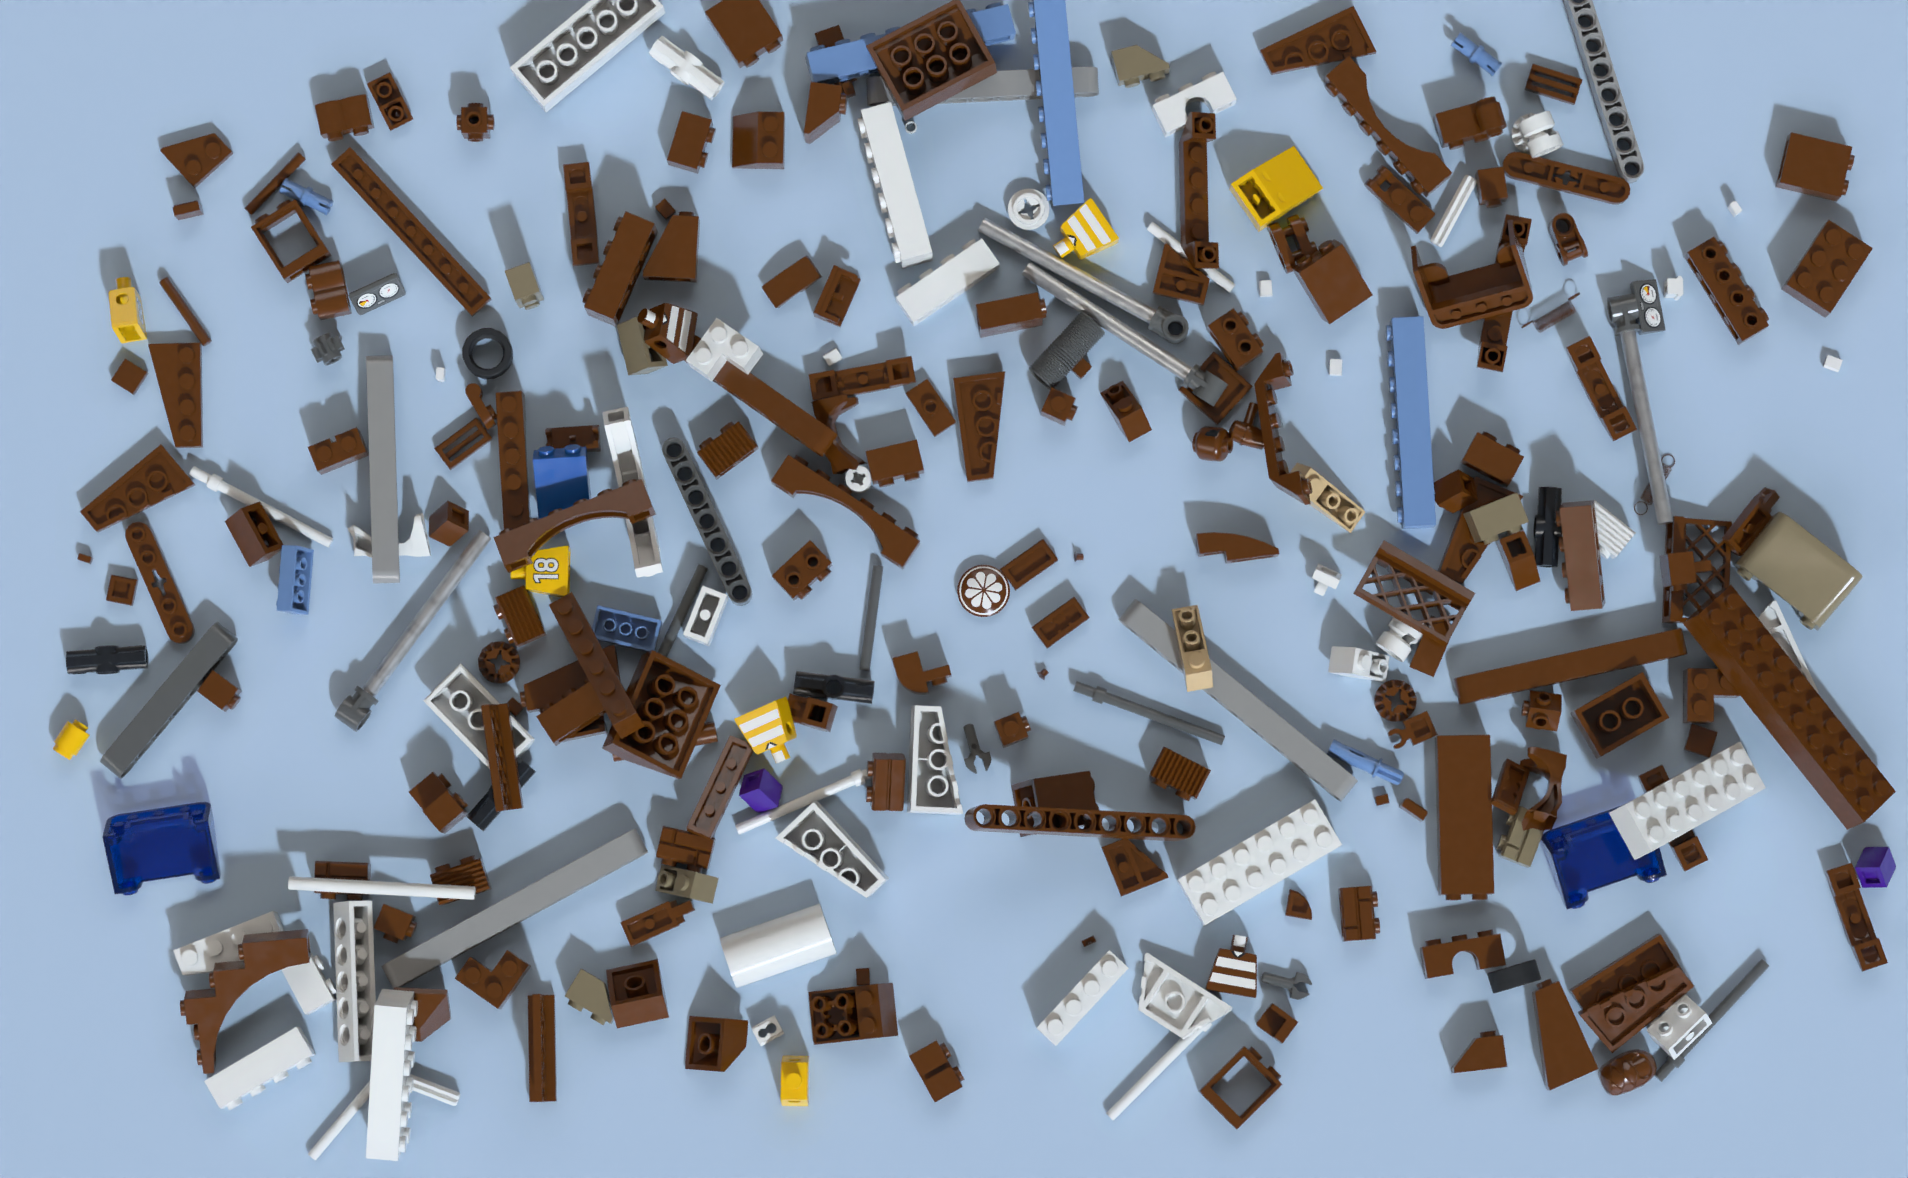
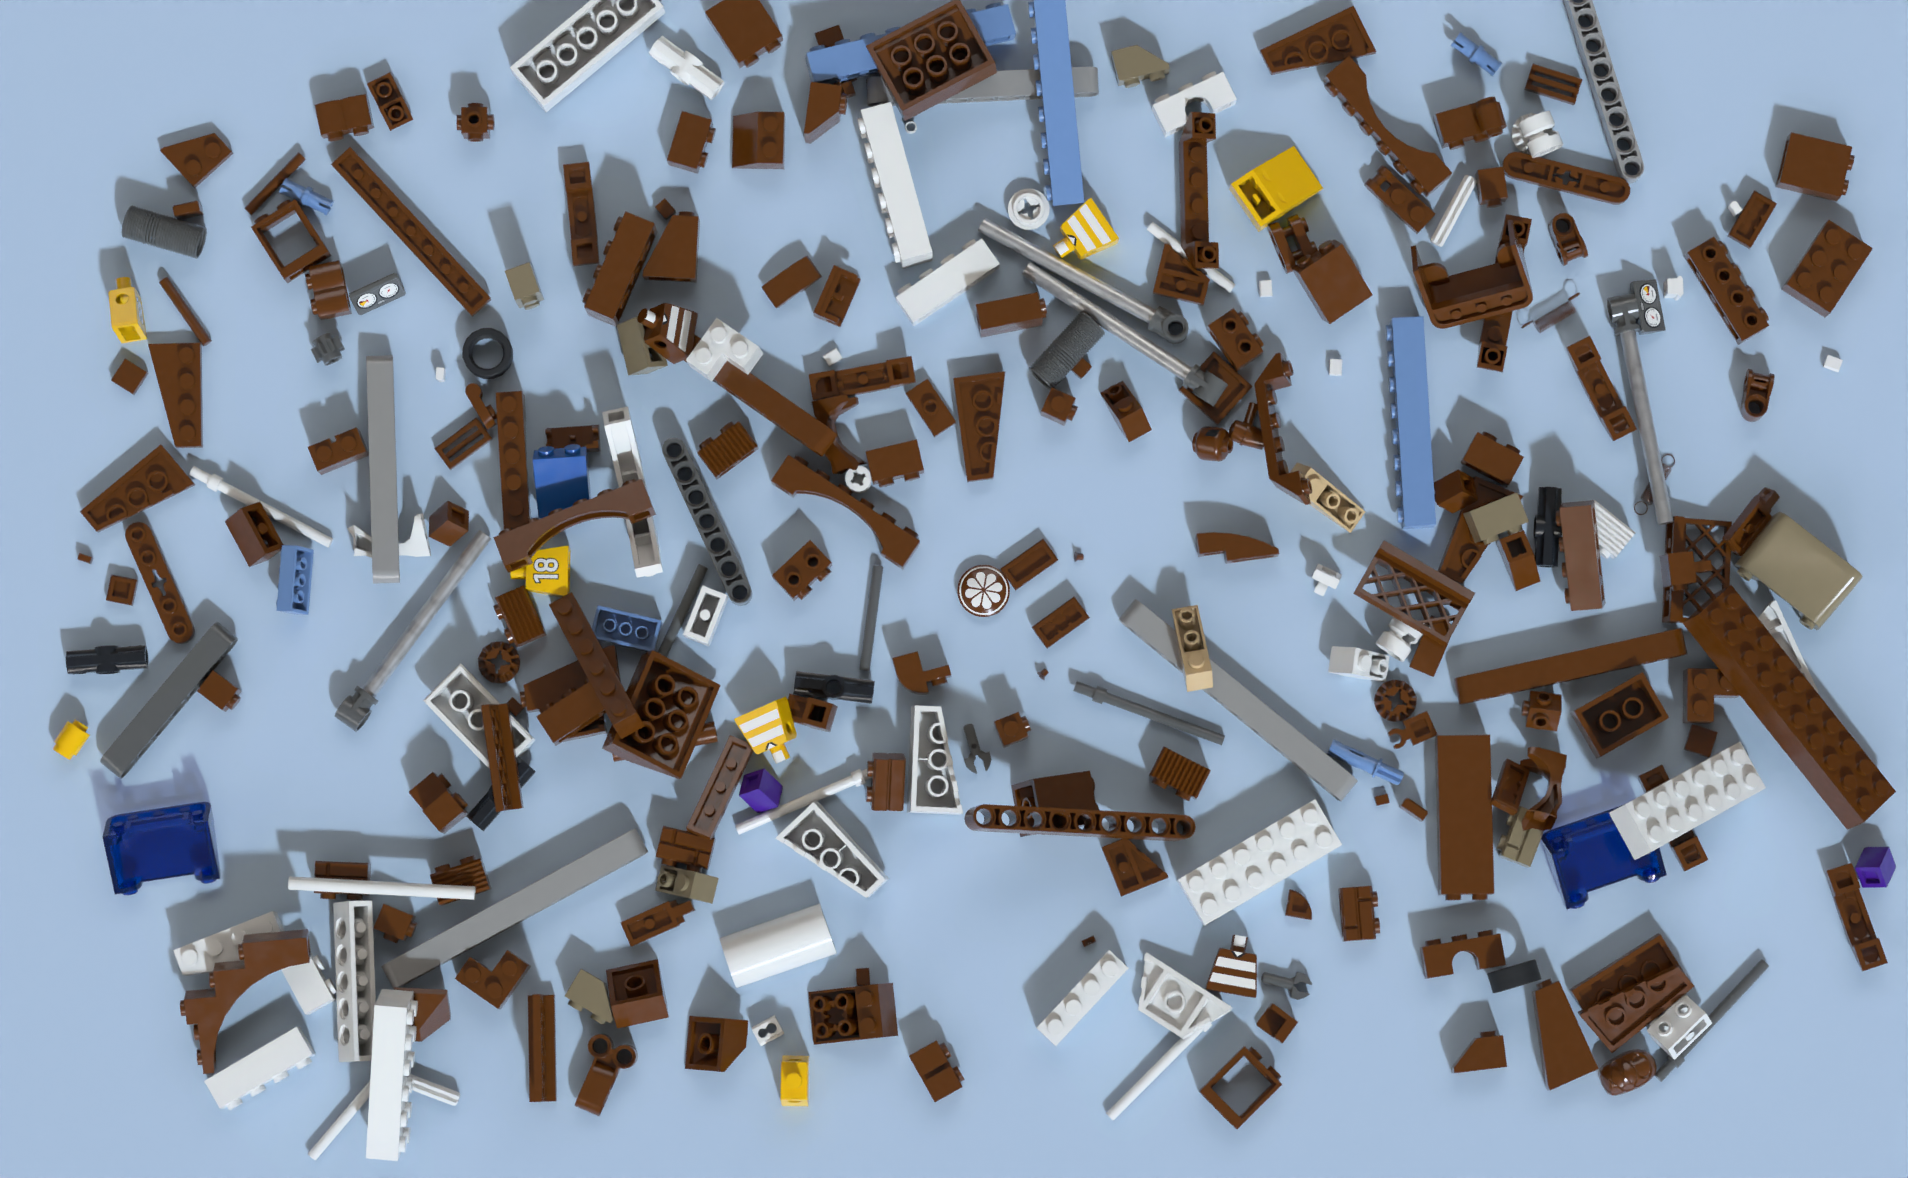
none -> dark grey piece [121,205,207,259]
none -> reddish brown piece [575,1034,638,1116]
none -> reddish brown plate [1727,190,1777,249]
none -> reddish brown piece [1740,369,1775,422]

